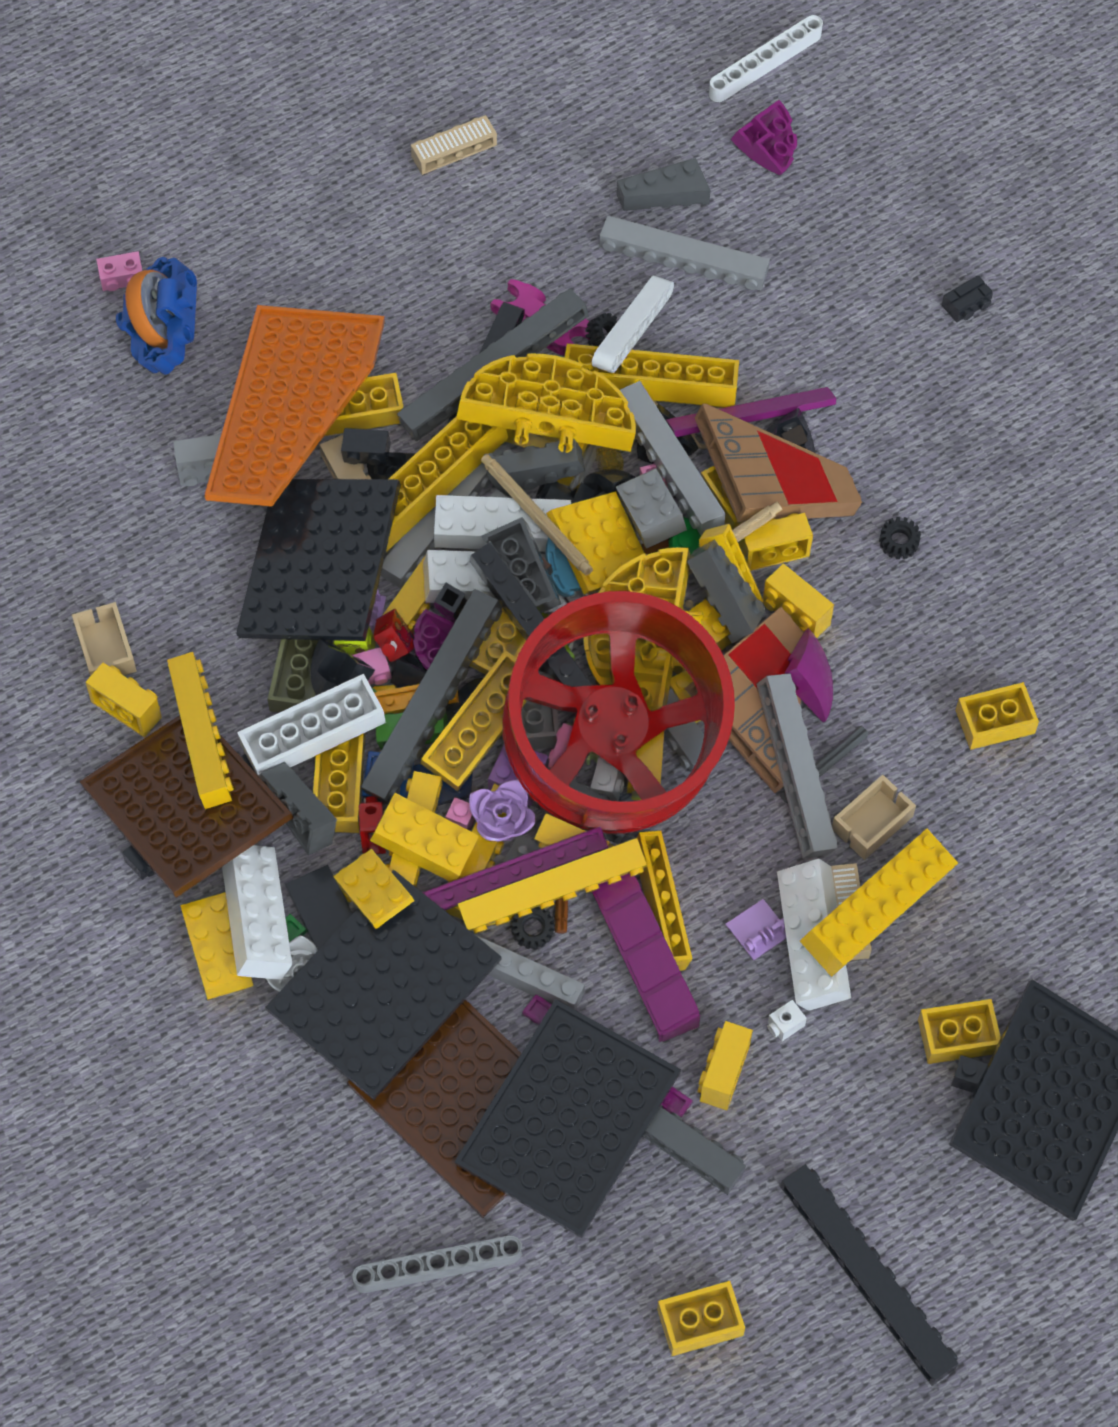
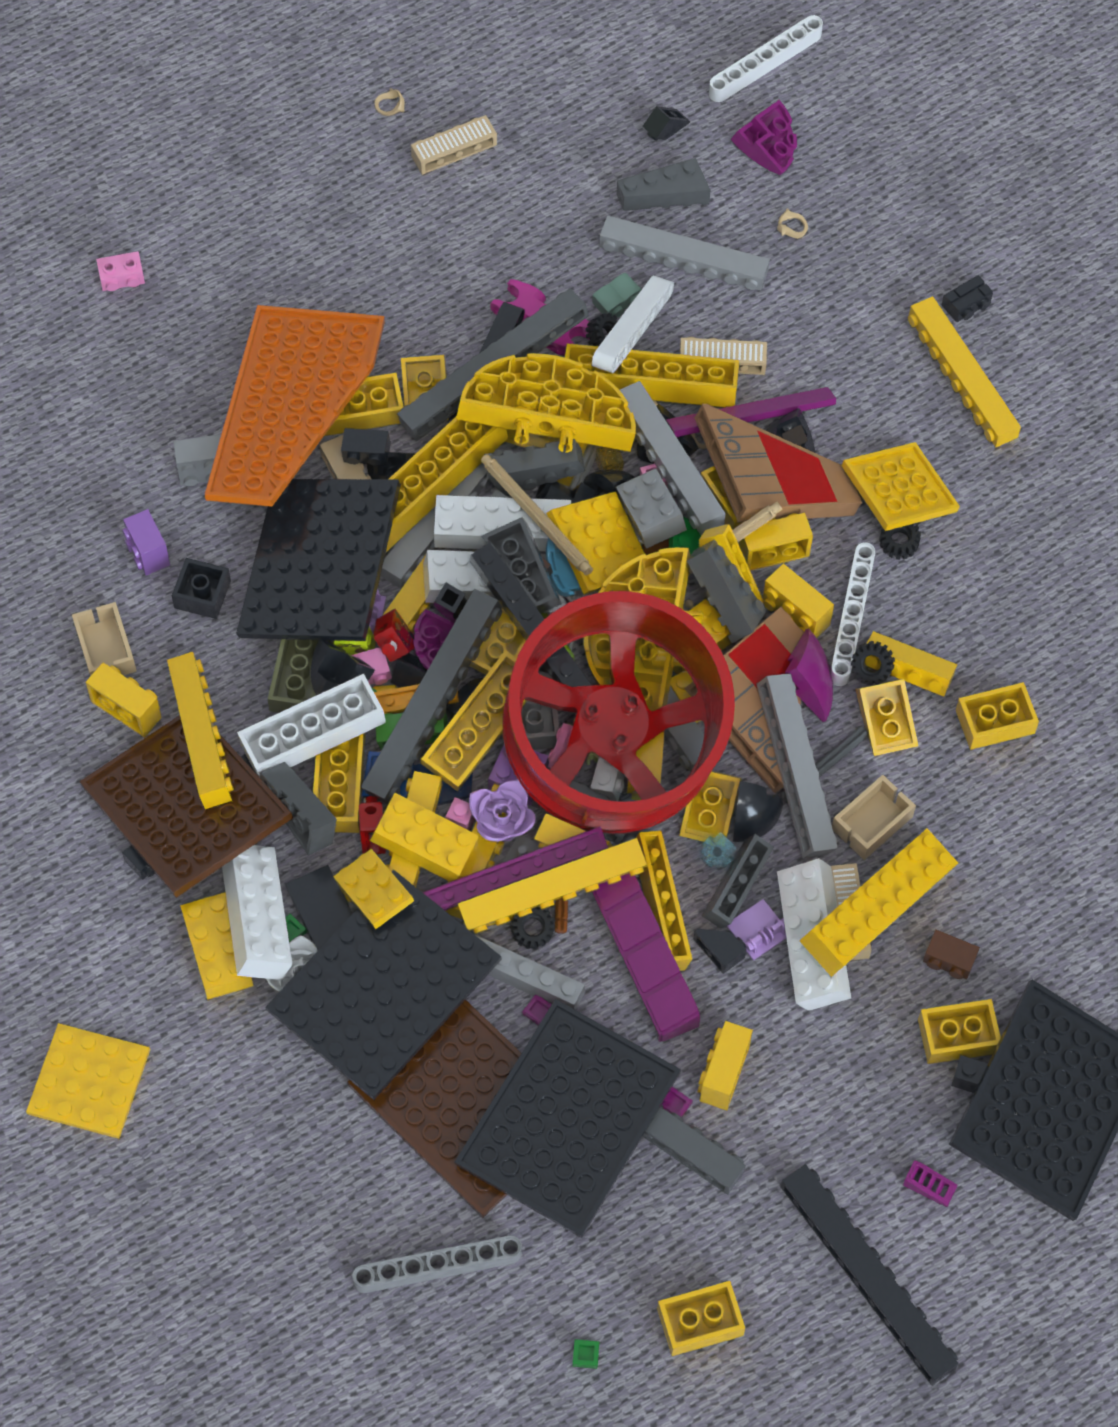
blue piece [116,257,197,375] -> none
white brick [767,1000,807,1041] -> none
none -> yellow plate [26,1023,150,1139]
none -> medium lavender brick [122,509,170,575]
none -> black brick [171,558,231,619]
none -> tan piece [375,88,405,116]
none -> yellow slope [401,355,449,420]
none -> green plate [572,1339,600,1369]
none -> sand green brick [592,273,642,318]
none -> black slope [643,106,690,141]
none -> yellow slope [679,771,742,847]
none -> tan brick [680,337,767,375]
none -> black slope [693,929,746,974]
none -> clear light blue brick [701,832,738,868]
none -> dark grey brick [702,834,774,928]
none -> black brick [733,781,783,842]
none -> tan piece [777,208,808,239]
none -> white beam [831,543,875,686]
none -> yellow plate [841,442,960,531]
none -> black tyre [851,641,895,685]
none -> yellow slope [856,679,918,756]
none -> yellow brick [865,631,958,696]
none -> magenta slope [903,1160,958,1207]
none -> yellow brick [908,296,1021,448]
none -> reddish brown brick [923,929,980,980]

